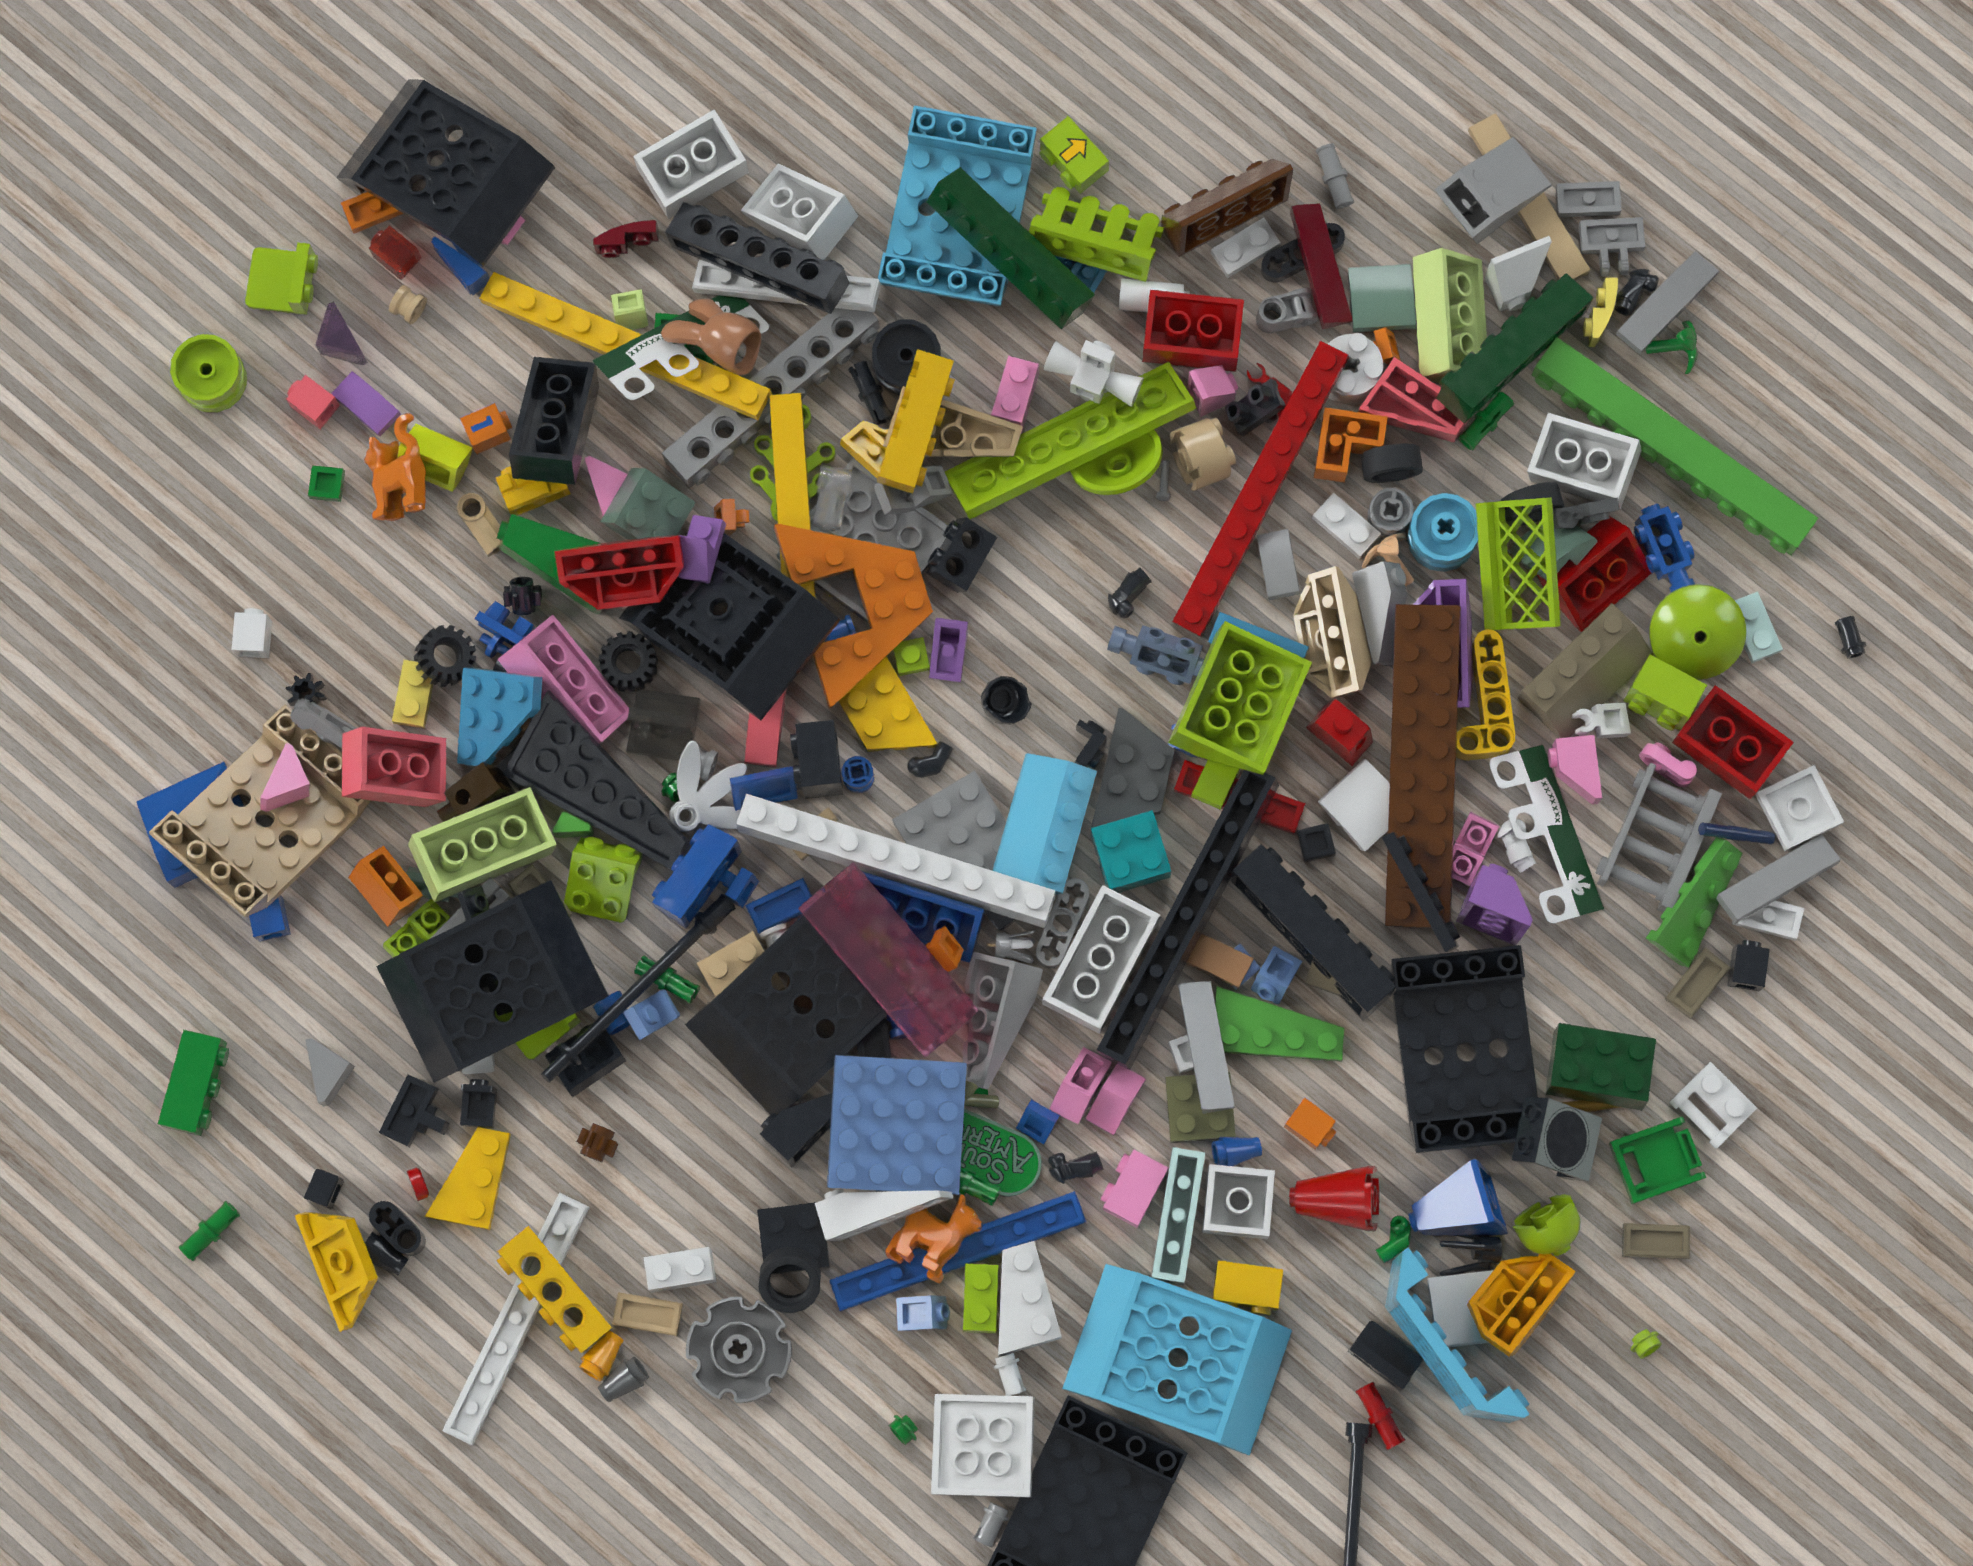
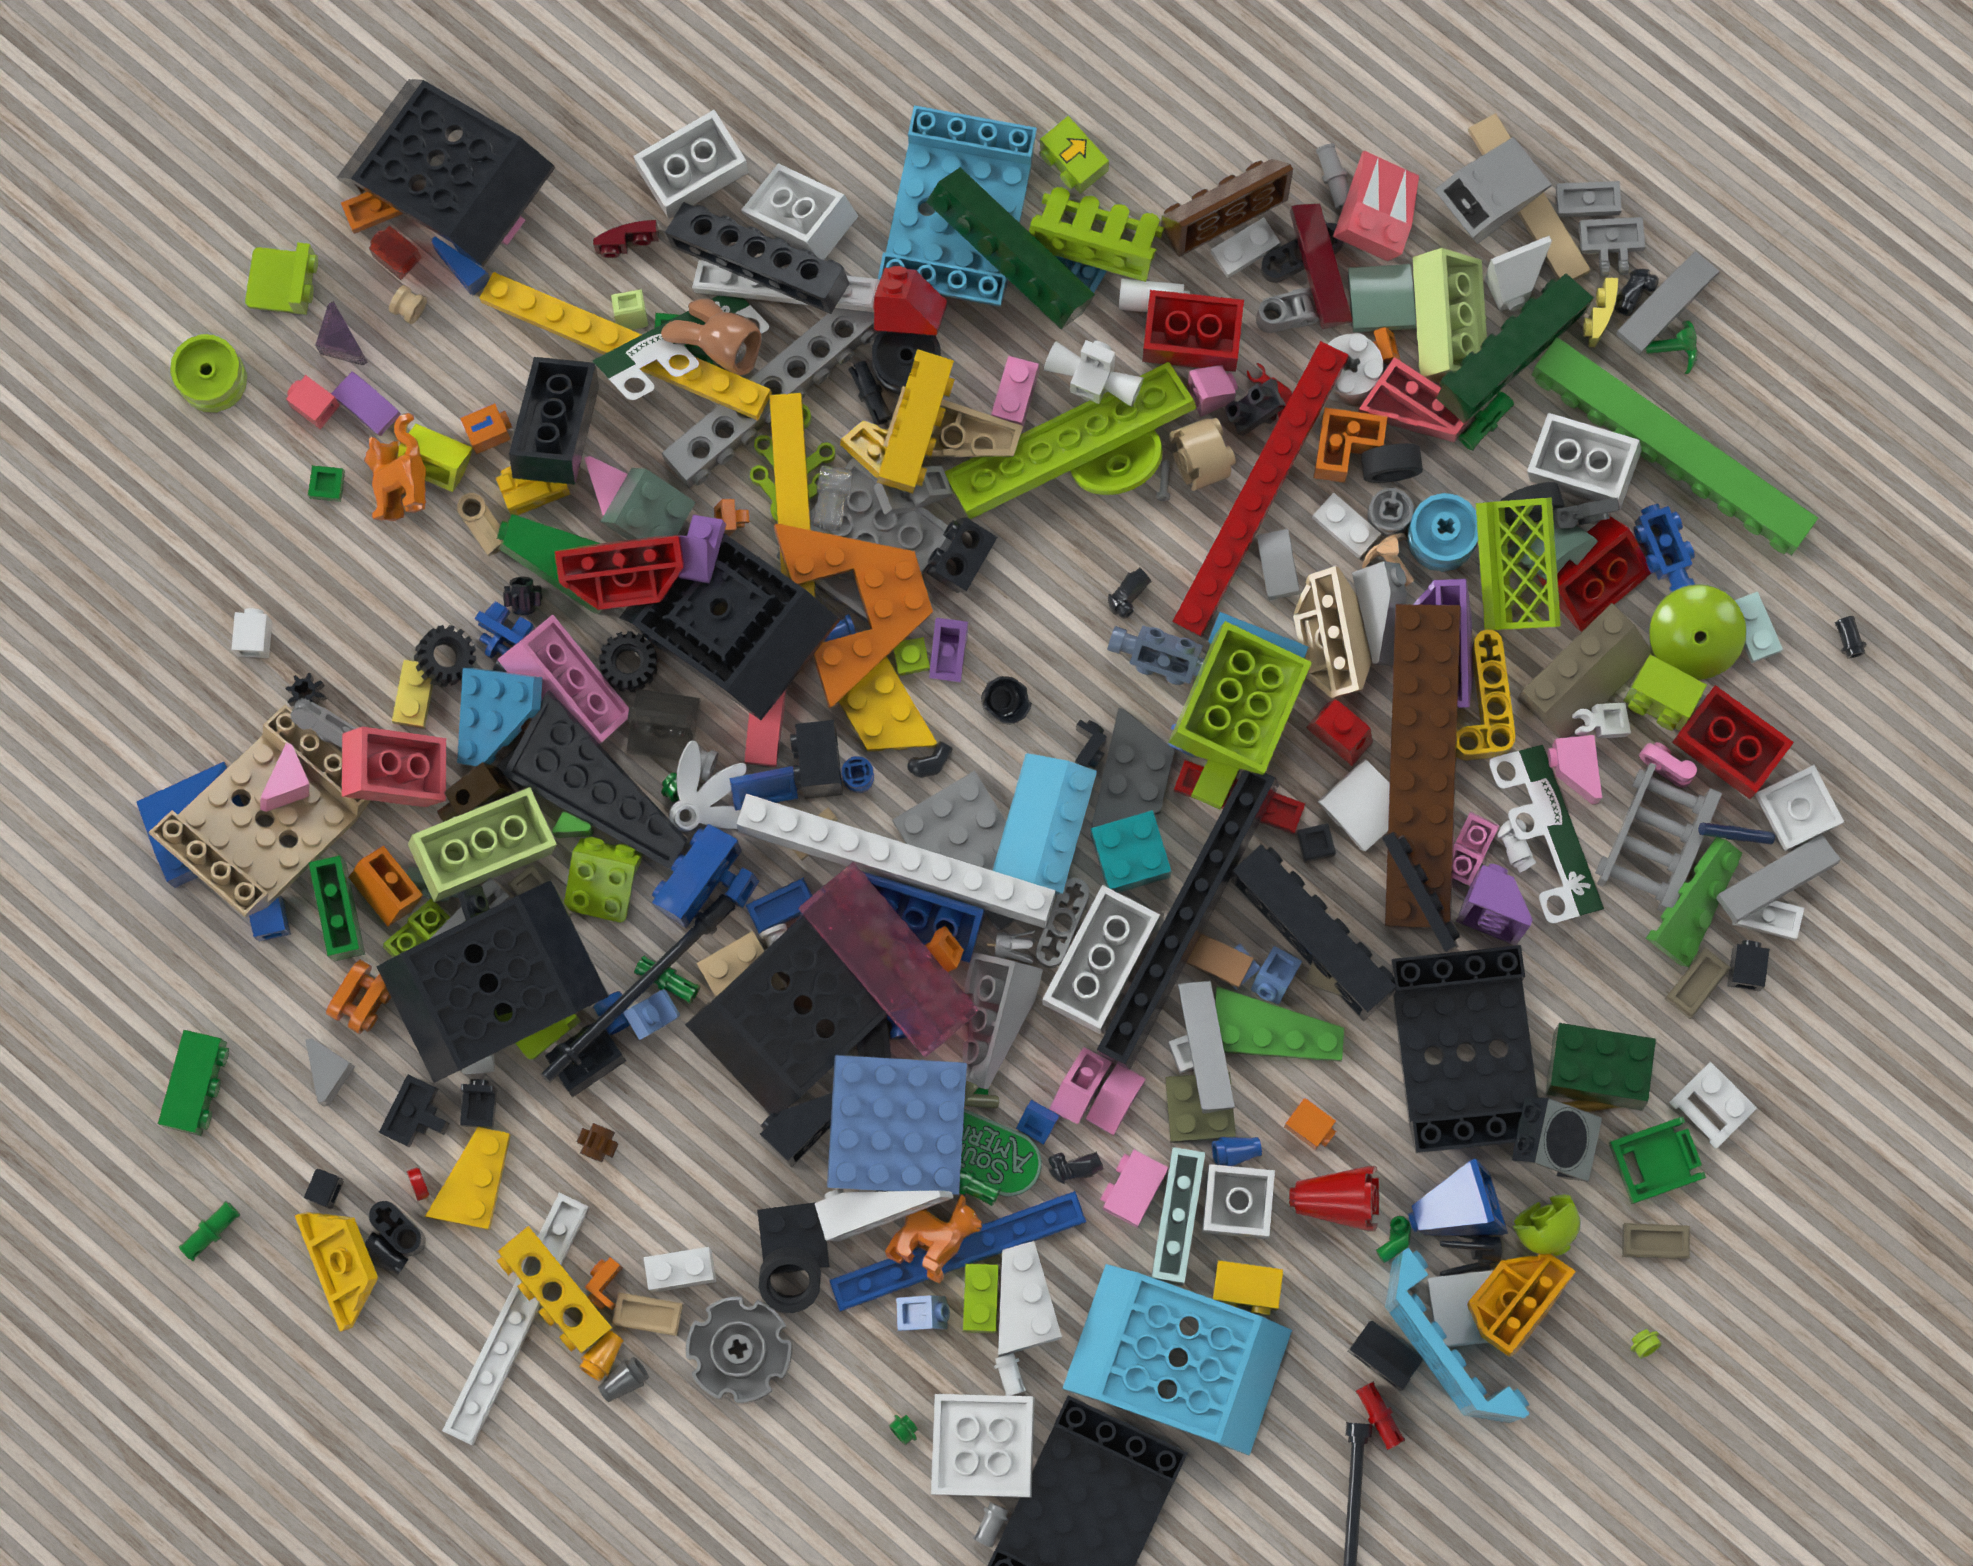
none -> green brick [309,855,366,962]
none -> orange brick [326,959,391,1034]
none -> orange bracket [585,1257,623,1310]
none -> red slope [874,266,947,335]
none -> coral slope [1333,151,1419,262]

